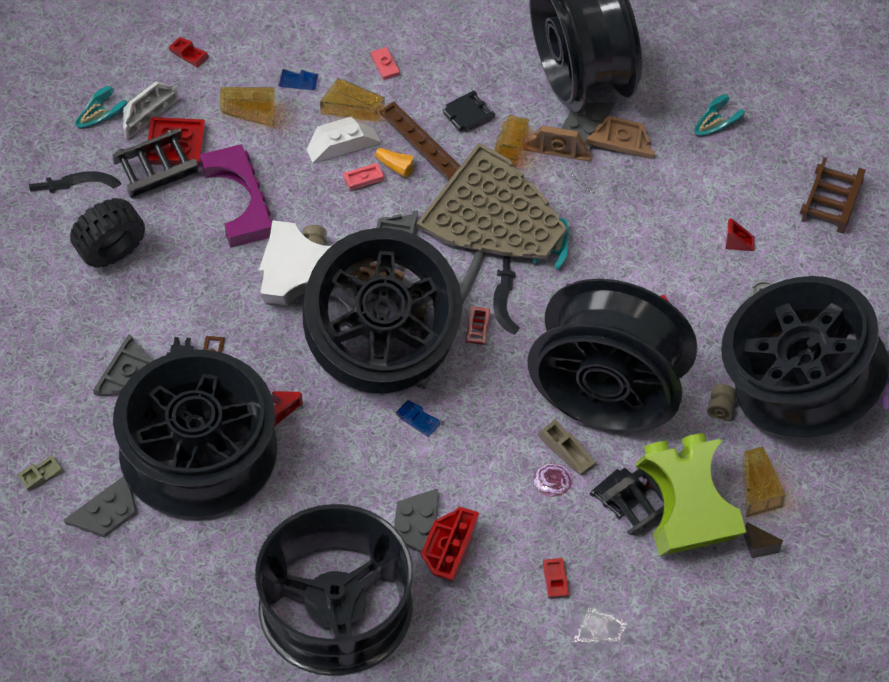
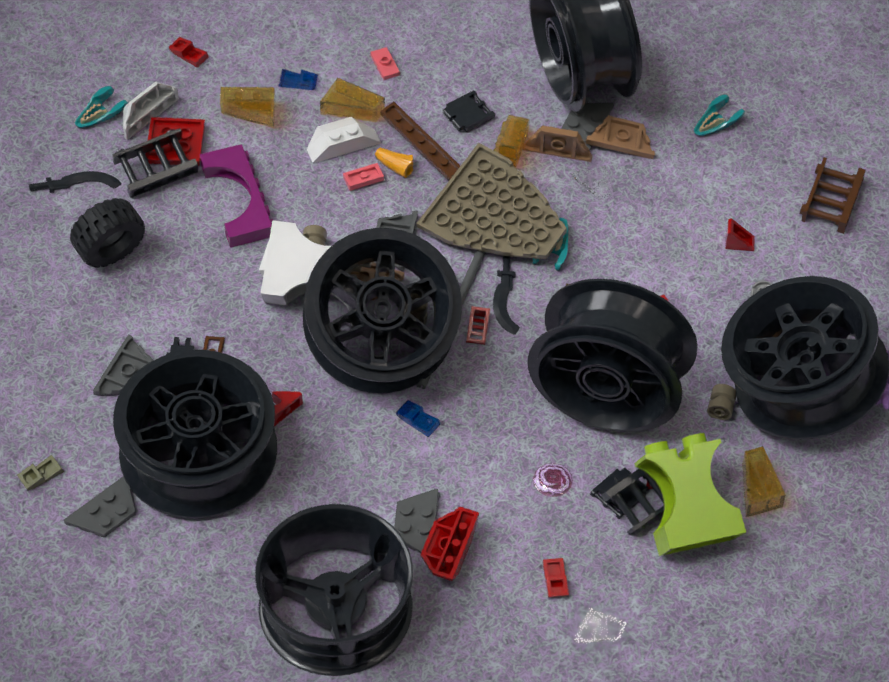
dark tan slope [537,419,595,474] -> none
dark brown slope [743,522,783,558] -> none

